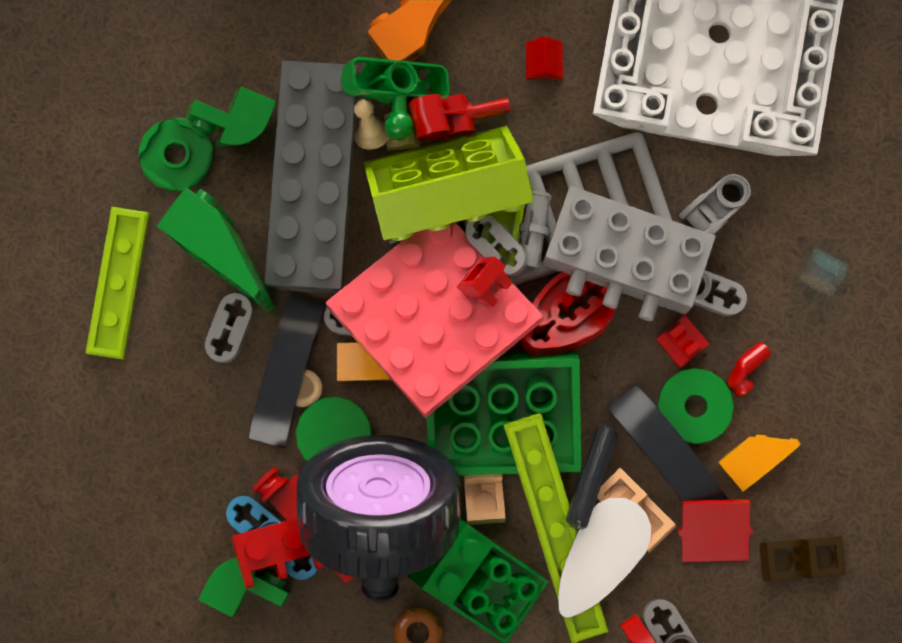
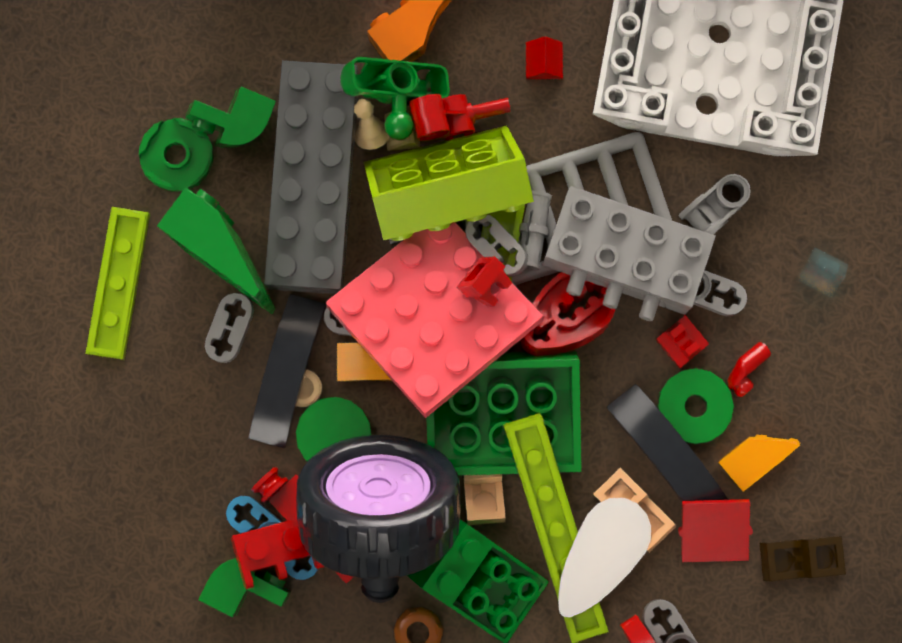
black axle [566,425,618,530] -> none

